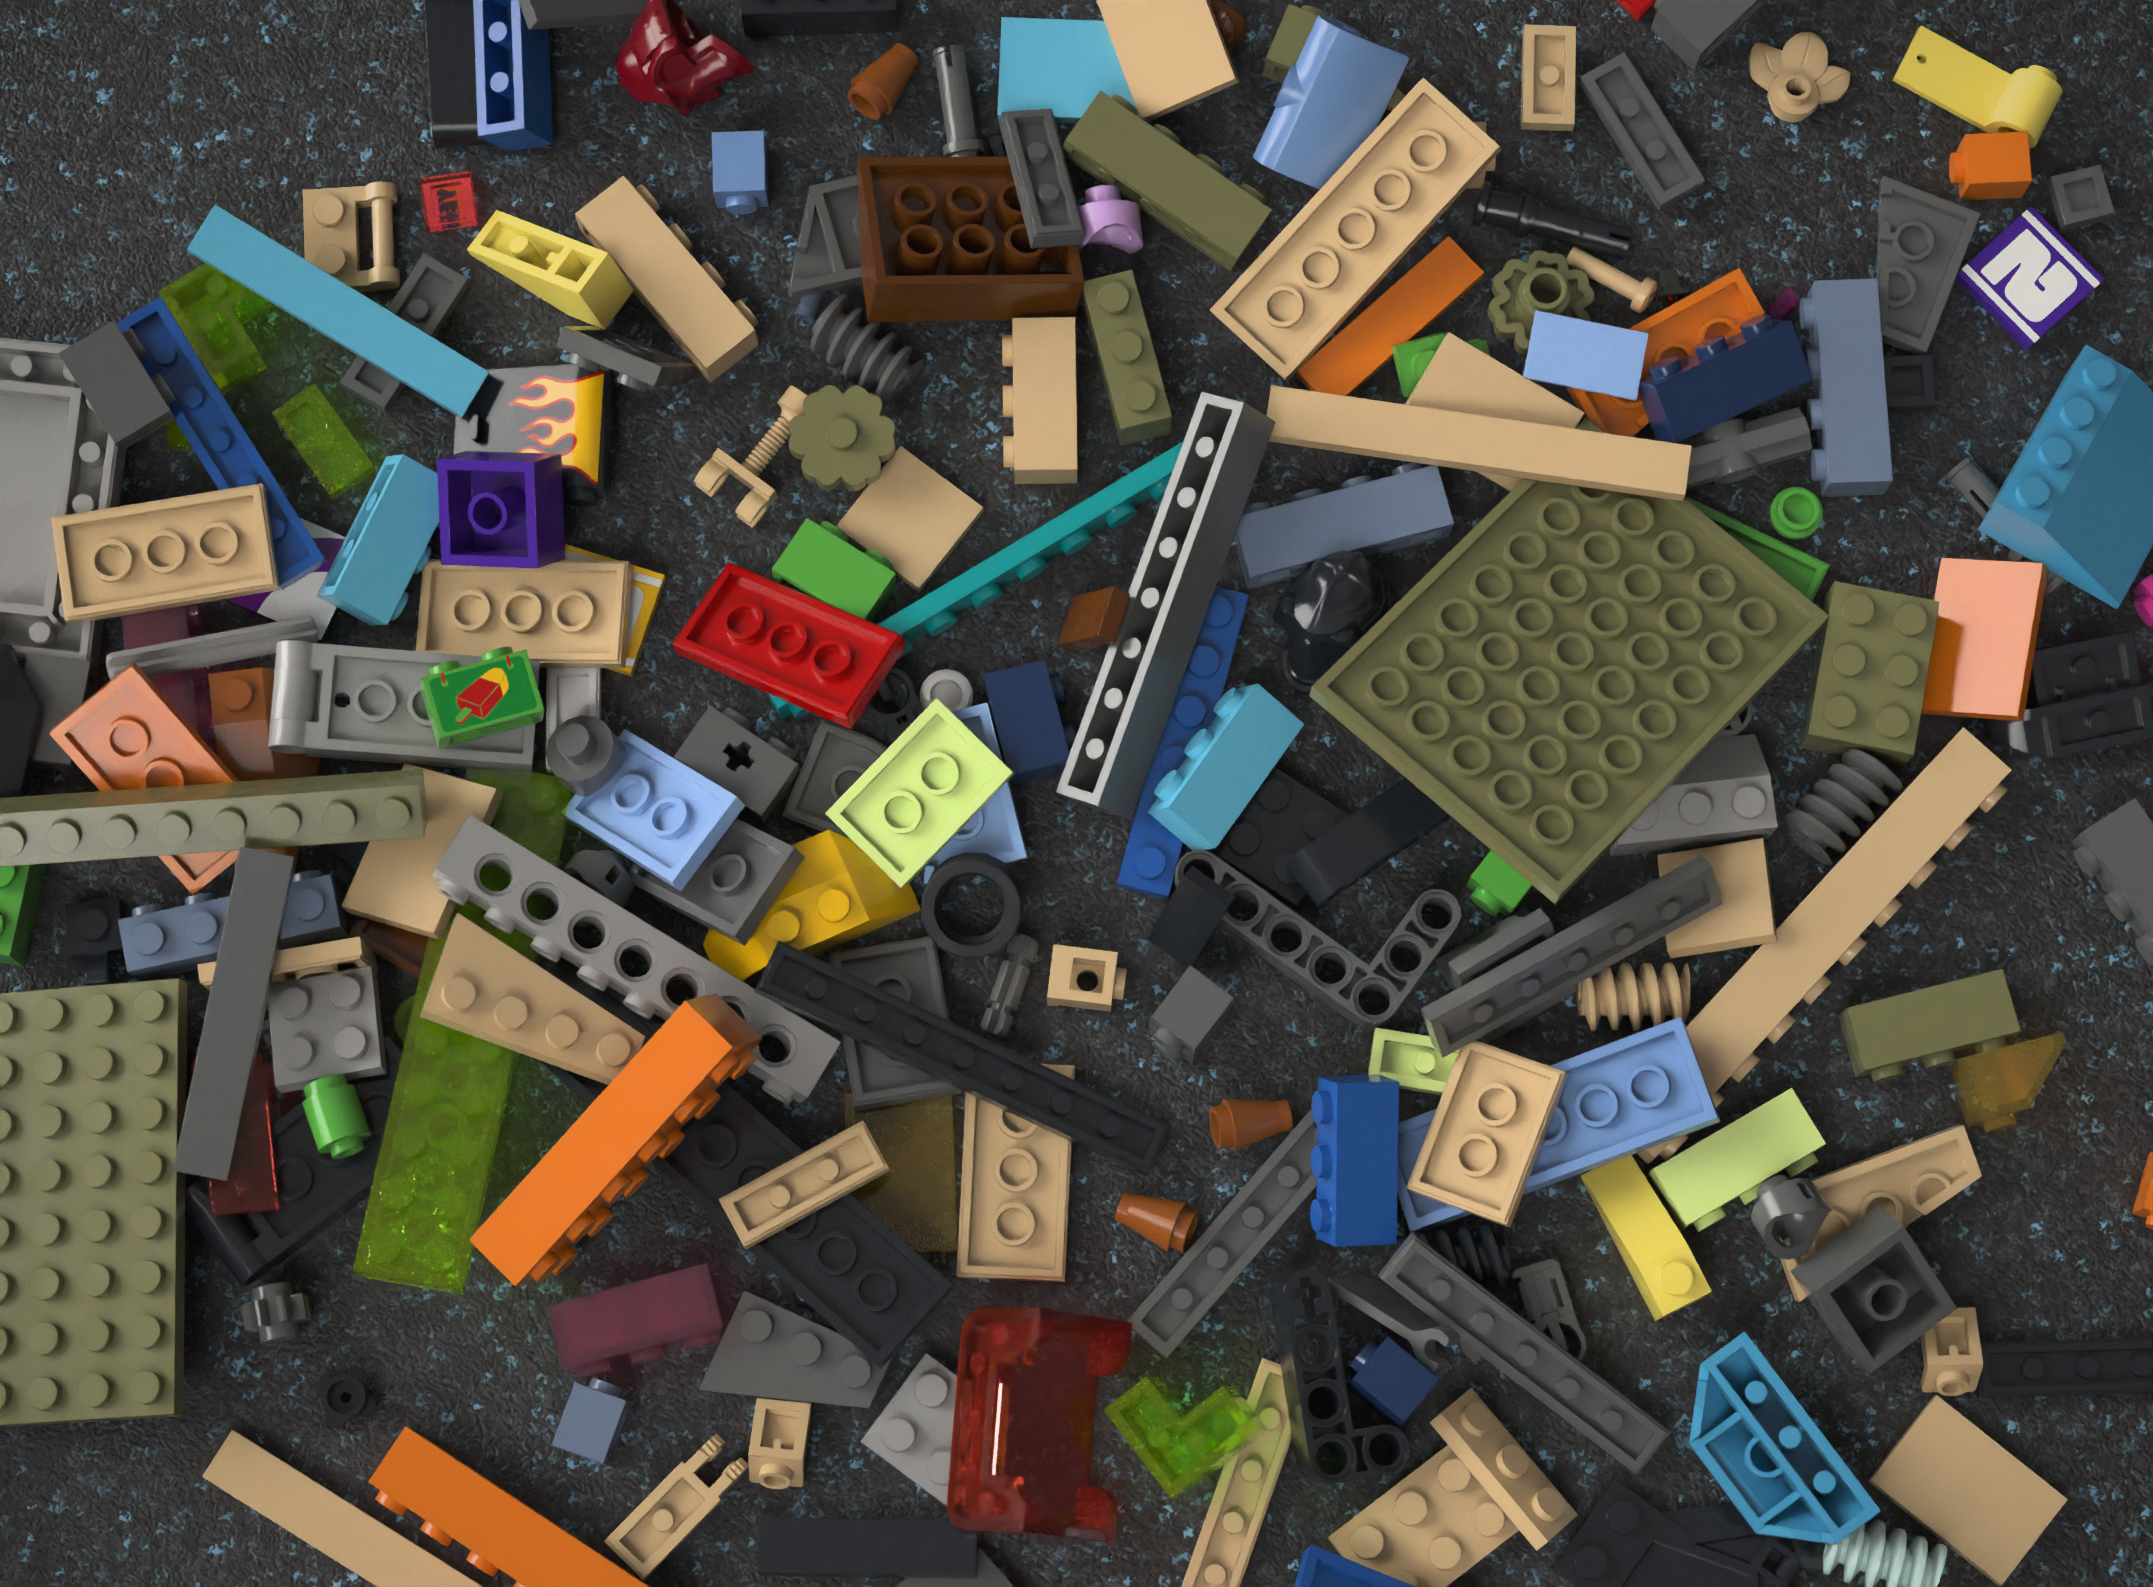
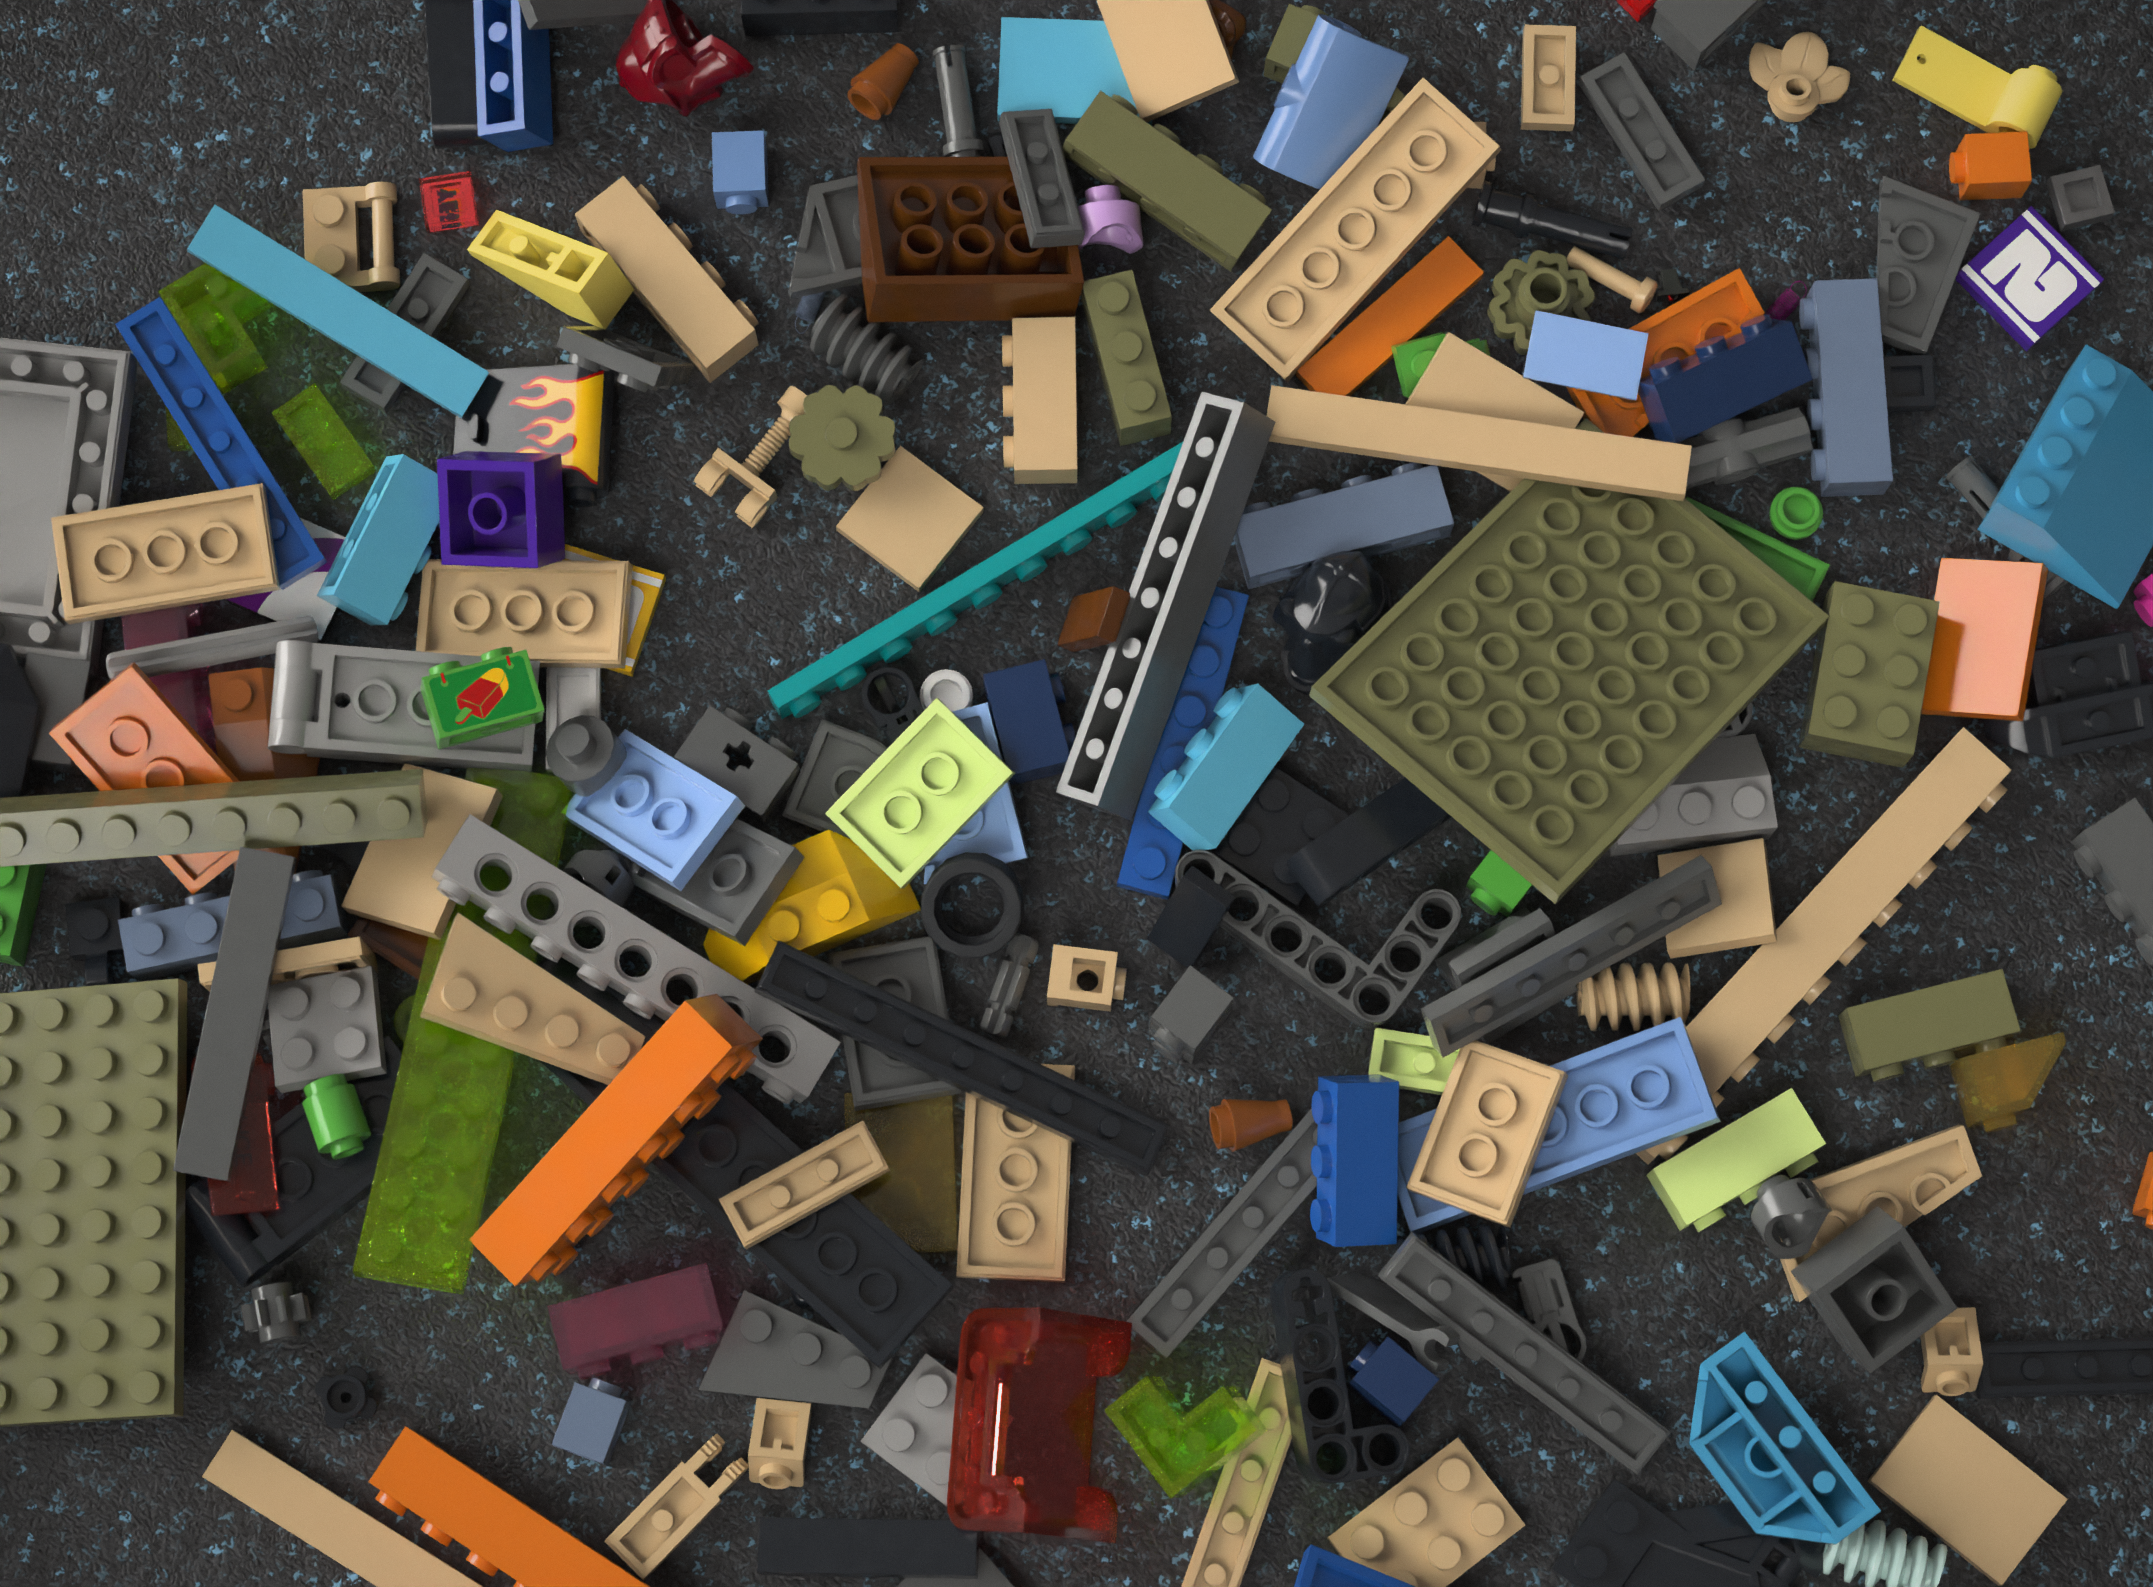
dark grey brick [59,320,177,452] -> none
red tile [672,562,907,729] -> none
bright green brick [772,518,896,623] -> none
dark orange cone [1115,1191,1200,1253] -> none
tan plate [1430,1388,1578,1551] -> none
light yellow slope [1580,1155,1712,1322] -> none
dark grey piece [1784,749,1904,865] -> none

